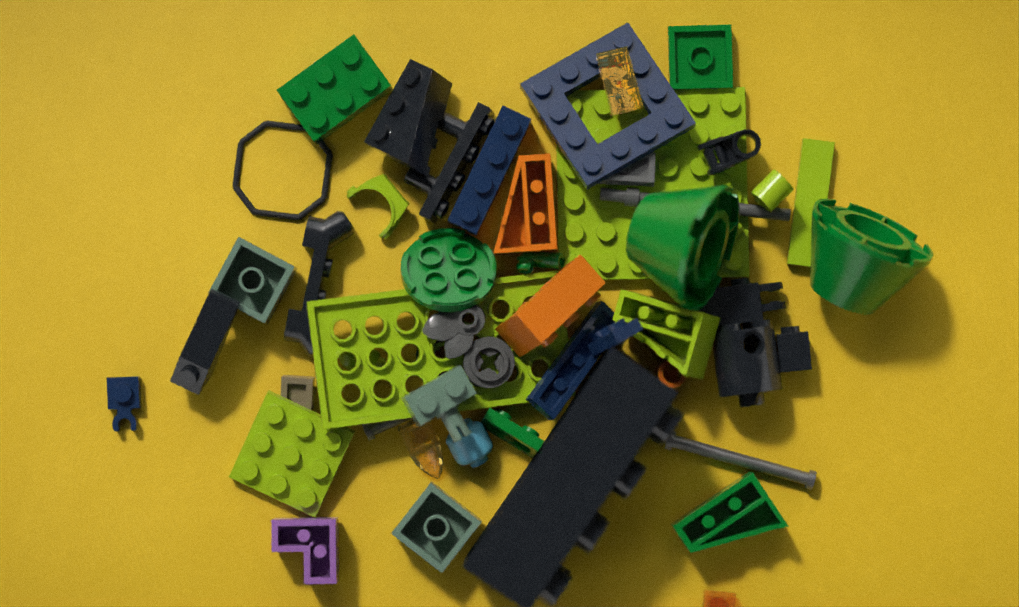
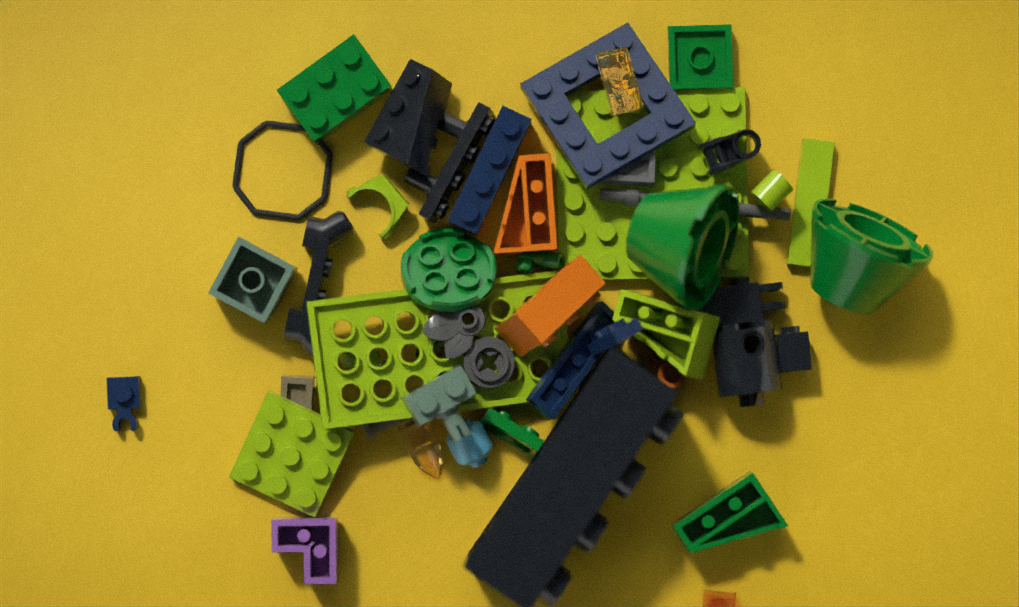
black slope [170,289,241,395] -> none
sand green brick [391,482,482,573] -> none
flat silver bar [665,431,817,490] -> none

